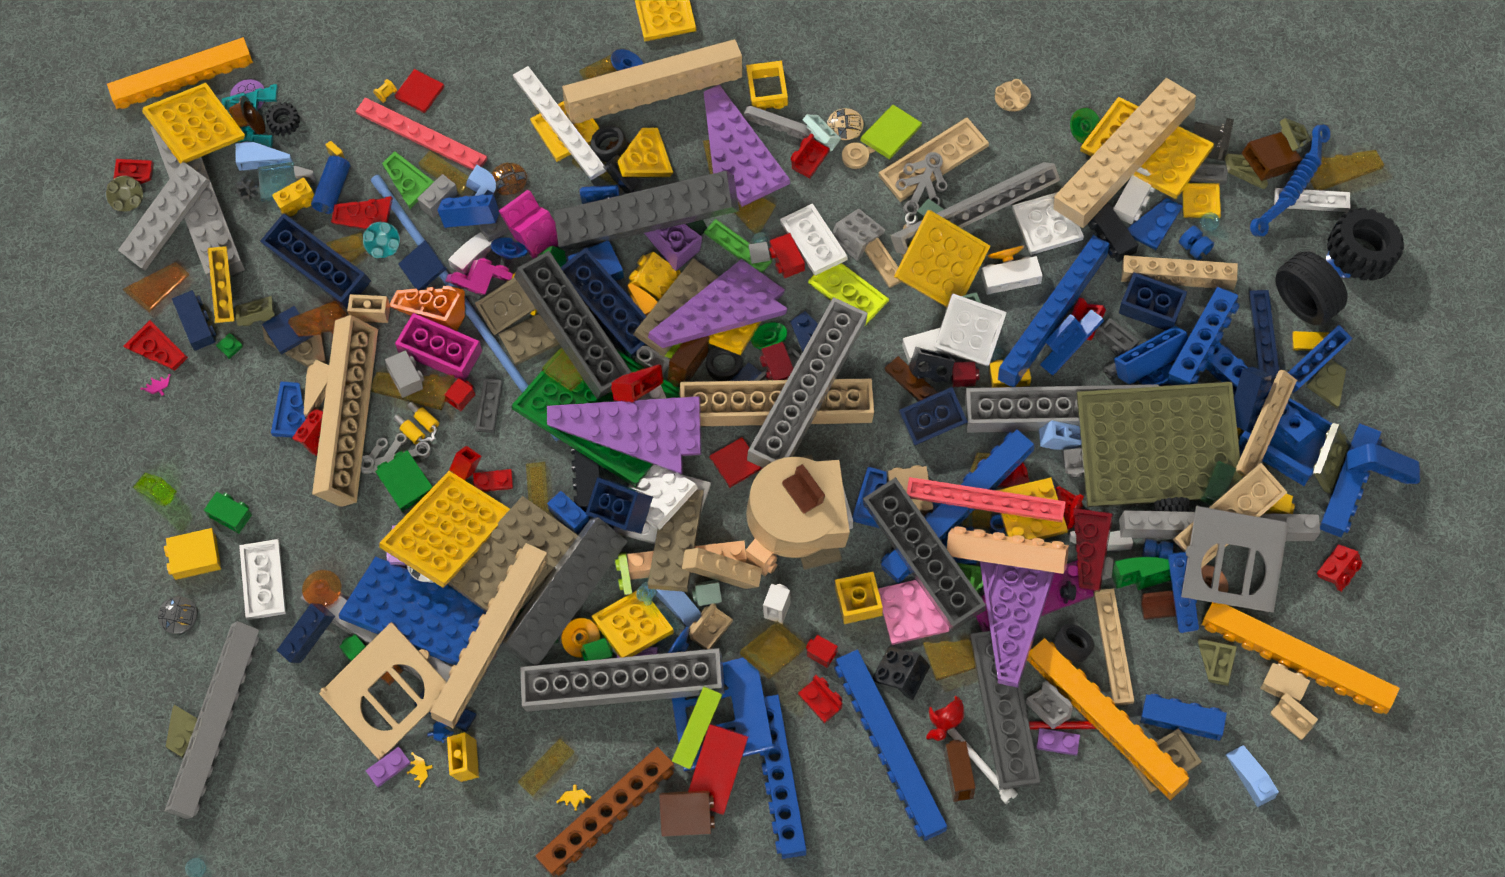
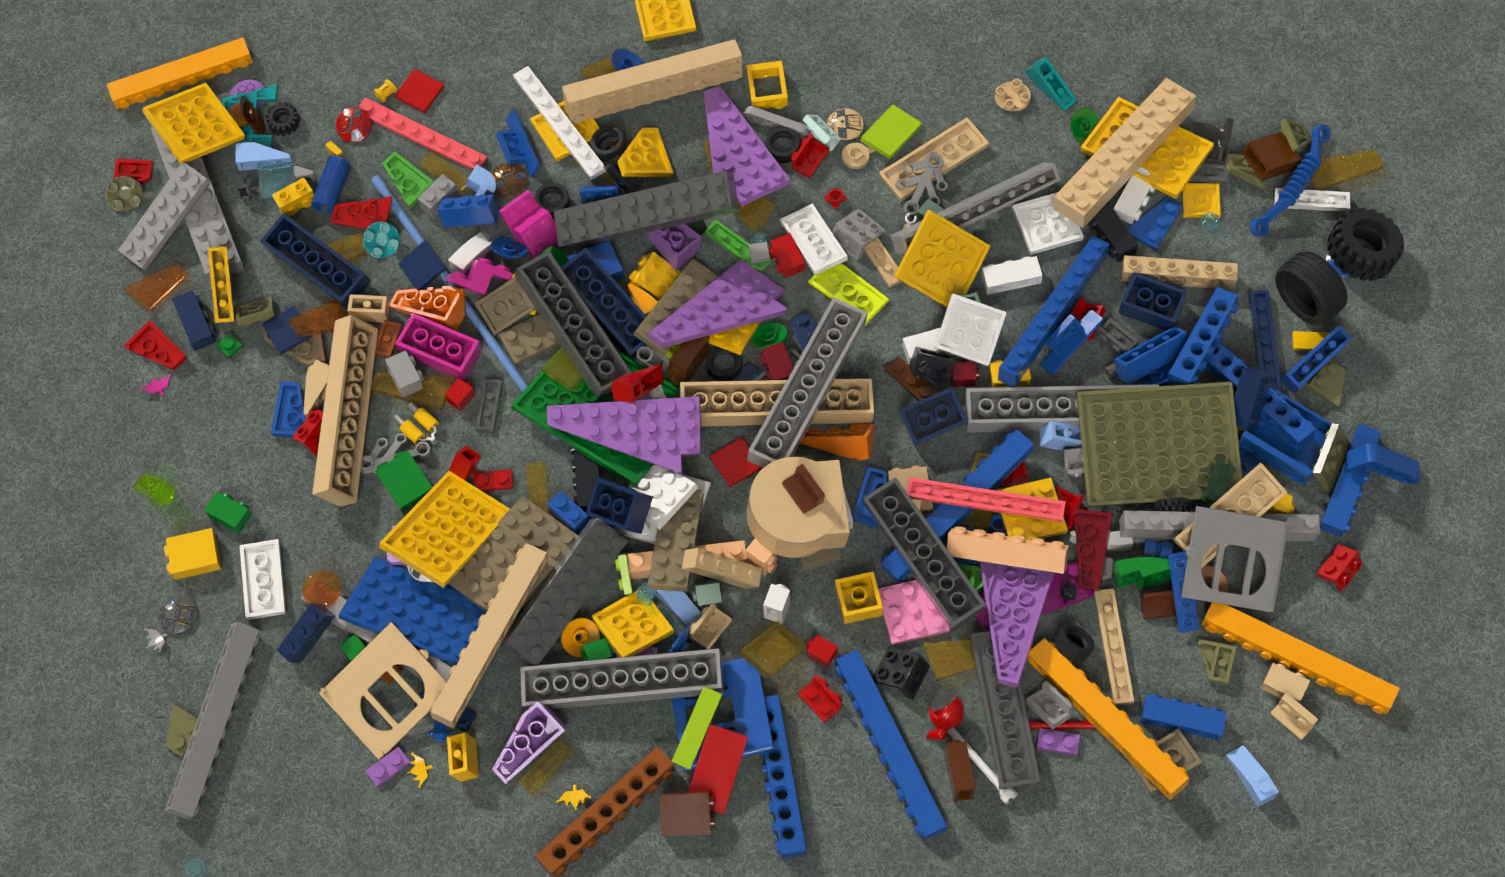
light orange dish [988,245,1024,262] -> none
blue wheel [1178,226,1214,261] -> none
tan plate [1235,370,1297,477] -> none
none -> light grey piece [144,628,168,653]
none -> red dish [336,107,371,143]
none -> dark orange plate [375,320,403,359]
none -> medium lavender wedge [492,700,567,784]
none -> blue bracket [496,109,539,177]
none -> black tyre [534,183,570,219]
none -> black tyre [766,127,800,163]
none -> orange wedge [801,424,875,461]
none -> red plate [825,188,847,208]
none -> teal slope [1025,57,1077,111]

